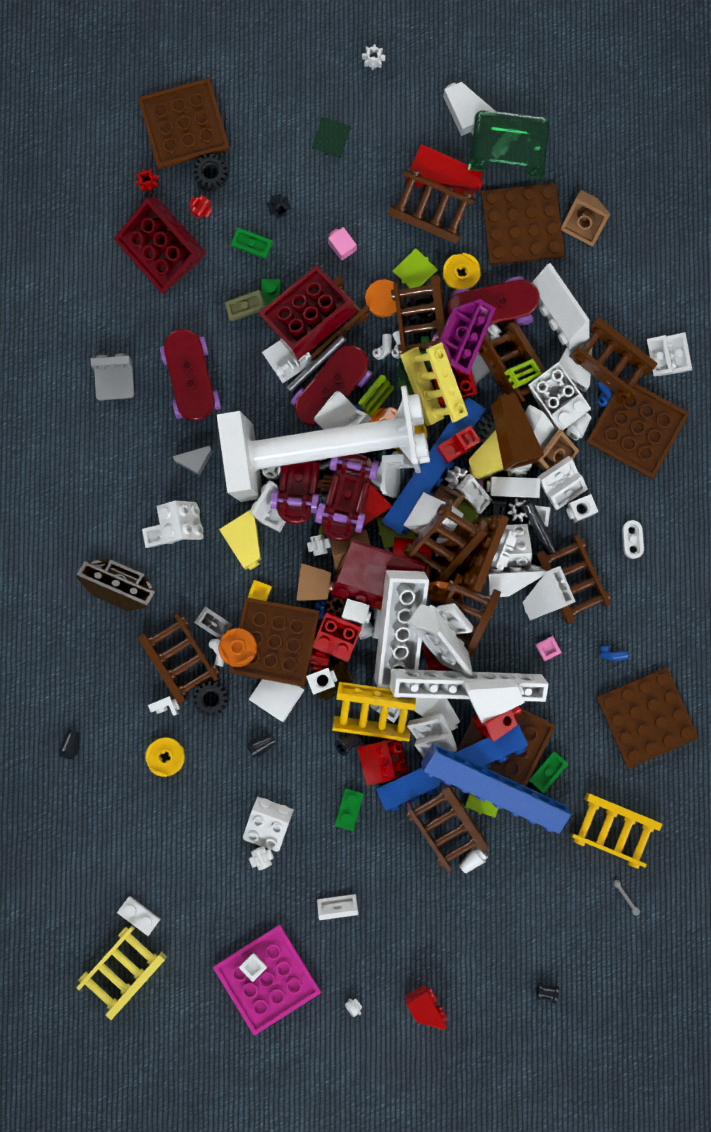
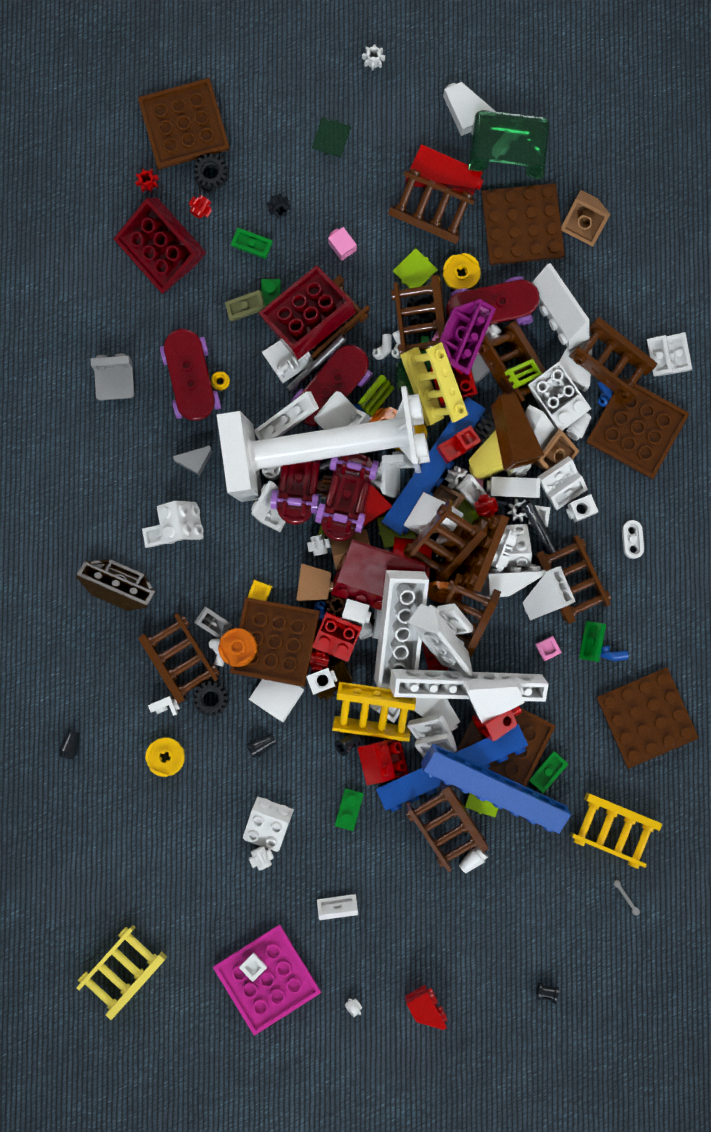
white plate [117,896,161,936] -> none
light yellow slope [219,510,261,570] -> none
orange tile [365,279,403,318] -> none
none -> yellow plate [211,371,230,391]
none -> white plate [254,391,319,440]
none -> red gear [475,494,498,516]
none -> green plate [579,621,606,662]

